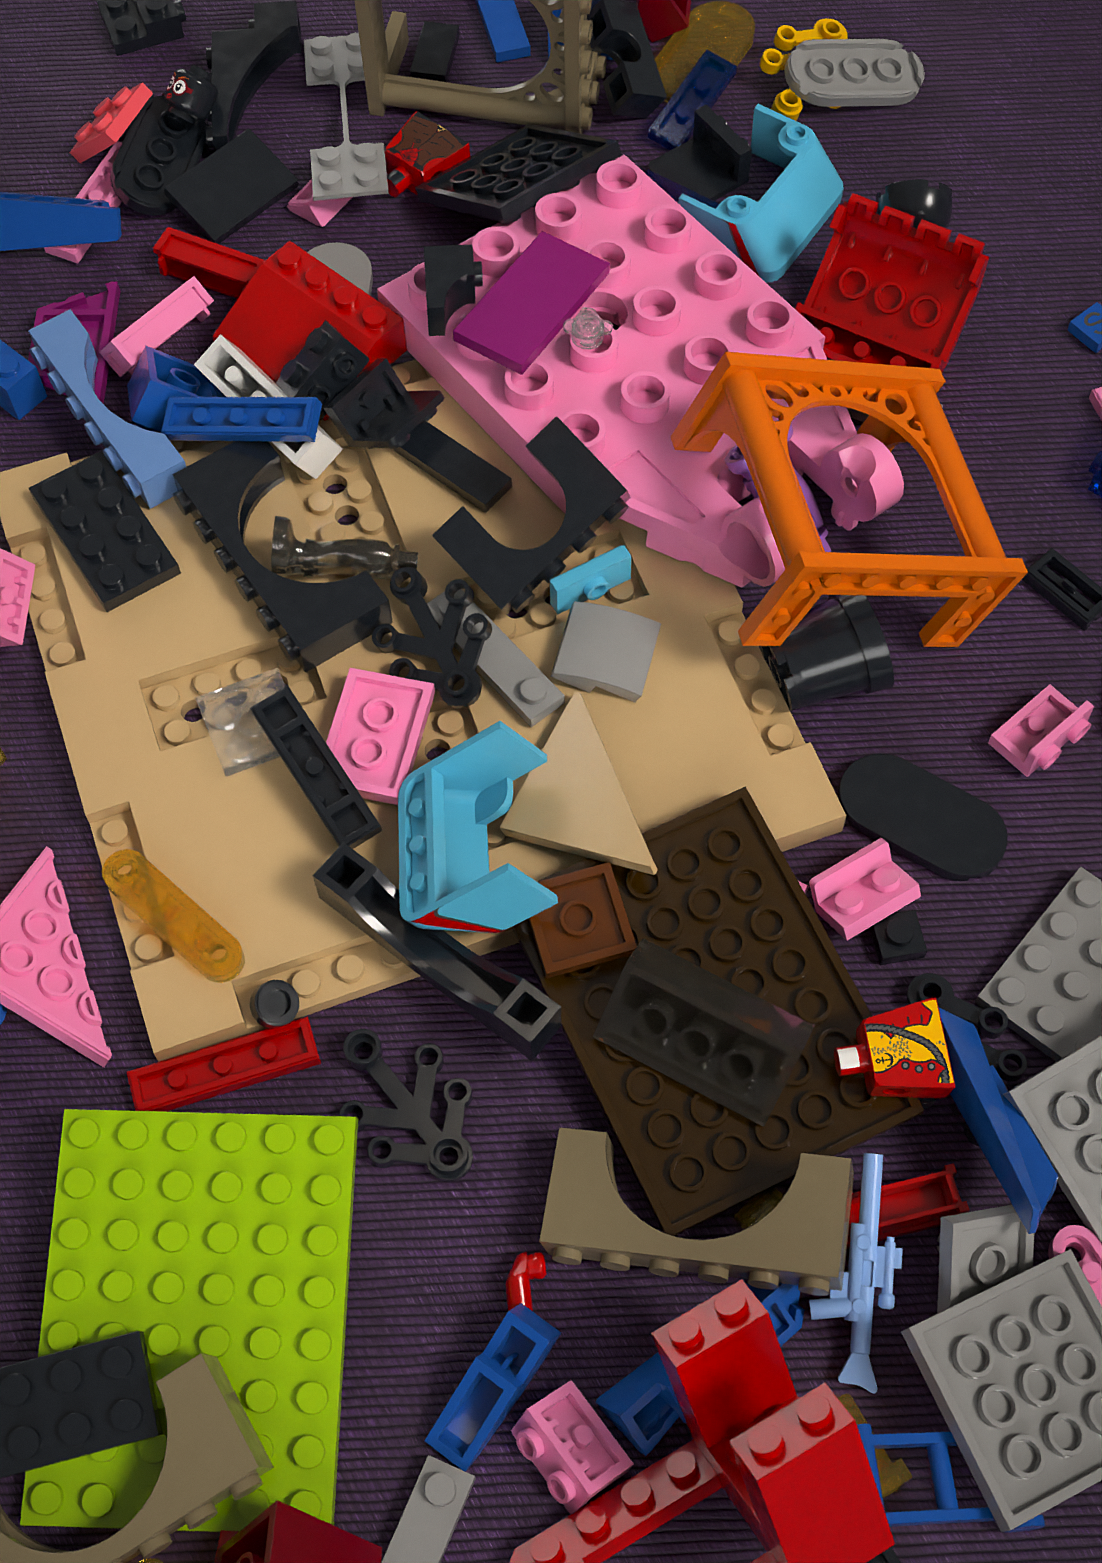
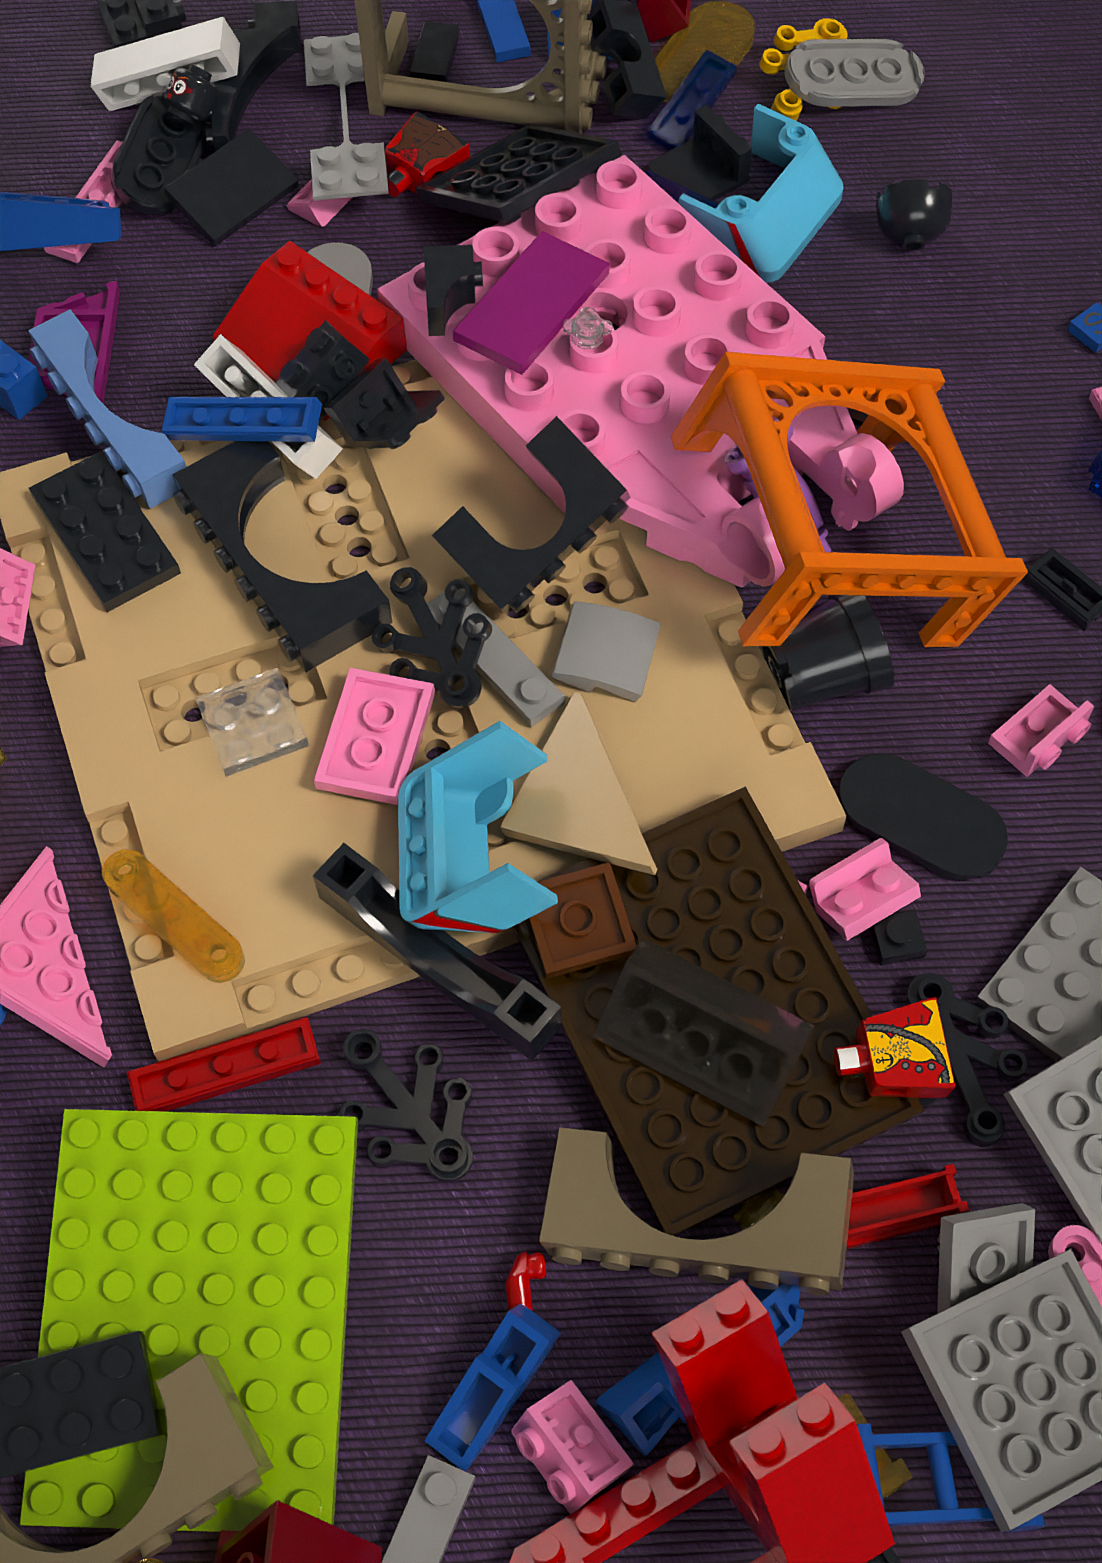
coral plate [69,82,153,163] -> none
bright pink container [99,276,214,377] -> none
blue slope [127,345,223,432] -> none
red container [153,227,265,299] -> none
black plate [250,685,382,849] -> none
black tile [250,980,299,1028] -> none
clear smoke piece [271,516,418,579] -> none
black tile [393,421,512,513] -> none
medium azure plate [550,545,631,614] -> none
red slope [795,193,989,372] -> none
light blue piece [809,1153,903,1394] -> none
blue wedge [938,1007,1058,1234] -> none
none -> white brick [91,17,240,111]

